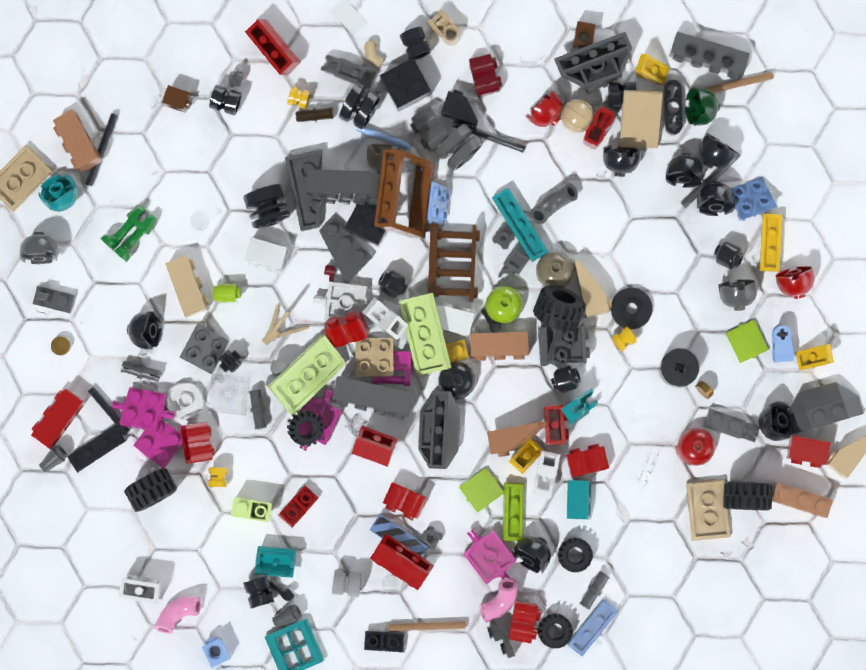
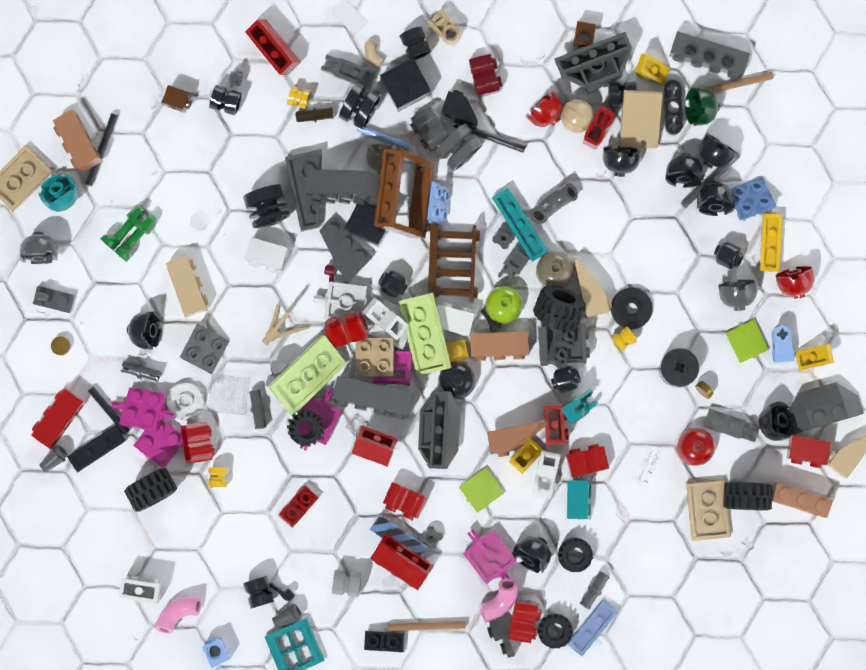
lime brick [213,283,241,303] -> none
black gear [219,350,242,373] -> none
yellowish green slope [231,497,272,523] -> none
teal hinge [255,546,296,578] -> none
lime tile [502,483,524,541] -> none

